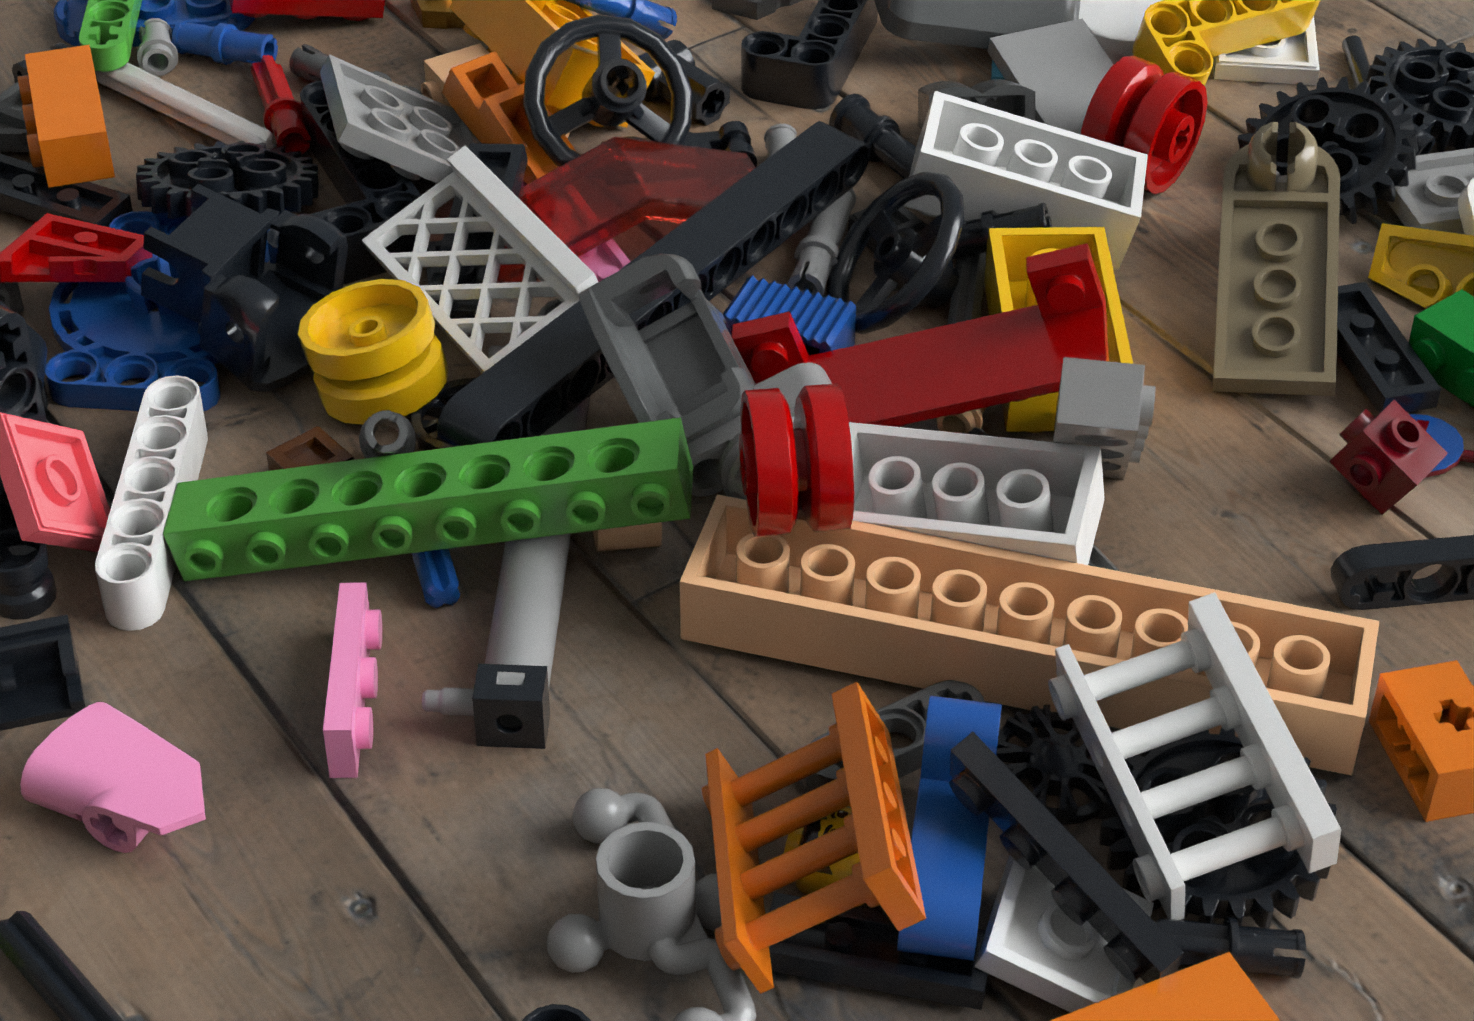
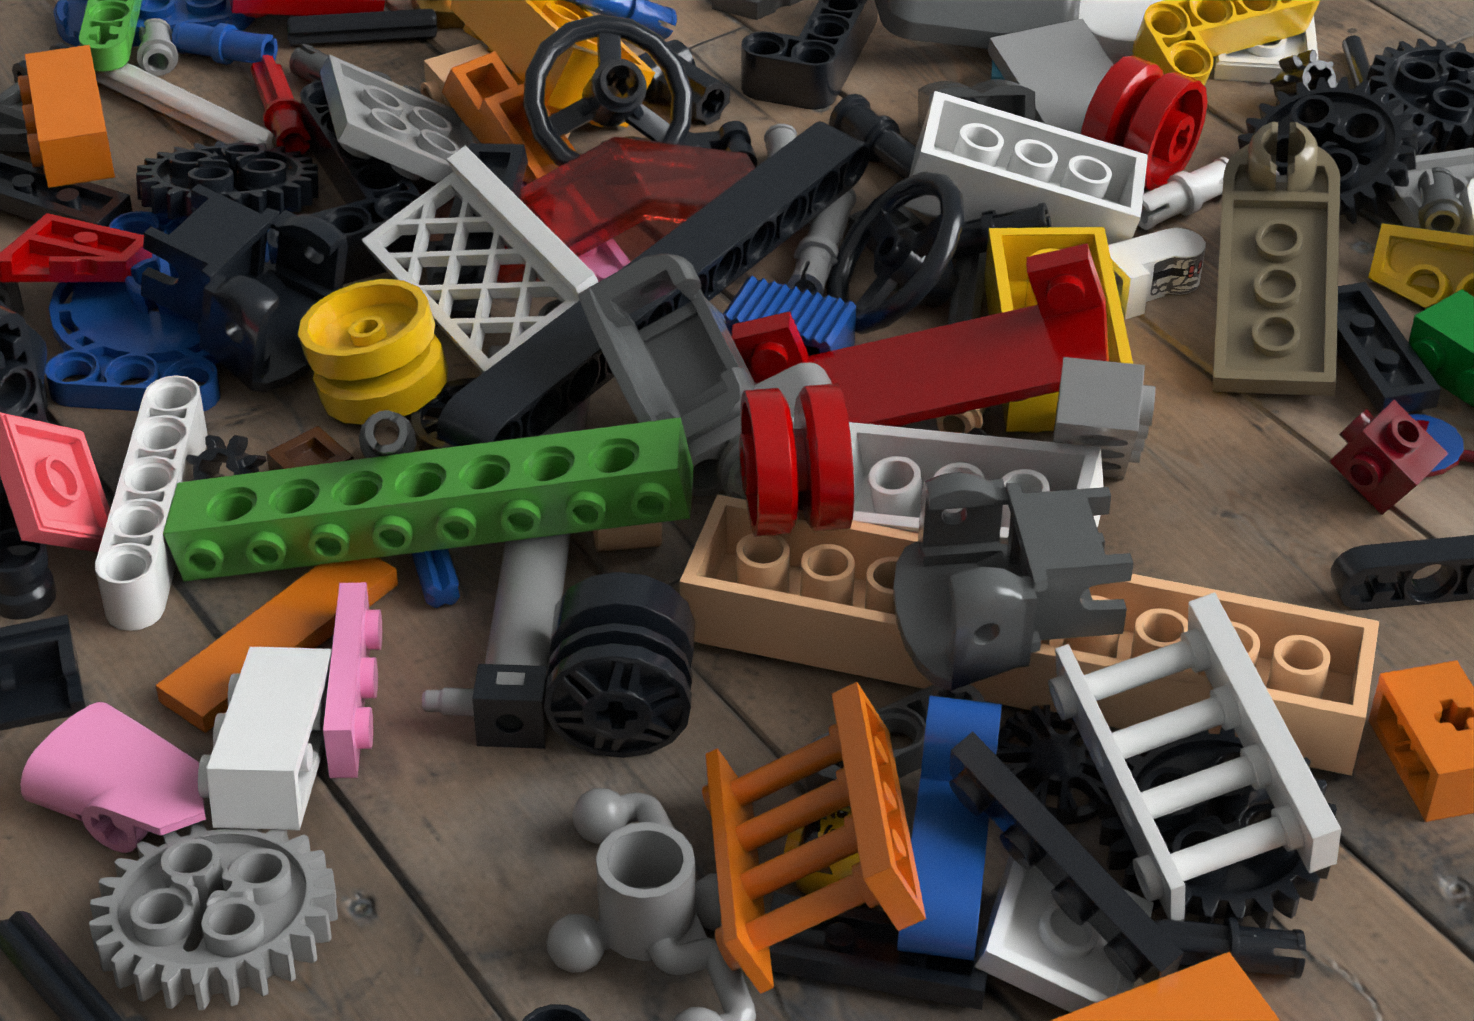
none -> light grey gear [89,821,338,1010]
none -> orange tile [155,557,398,733]
none -> black gear [186,435,267,481]
none -> white brick [198,647,332,830]
none -> black axle [287,9,437,47]
none -> black wheel [544,572,695,758]
none -> dark grey piece [893,472,1133,691]
none -> white leg [1108,228,1206,320]
none -> white pin [1138,157,1229,230]
none -> black gear [1270,49,1338,105]
none -> dark grey pin [1417,167,1465,233]

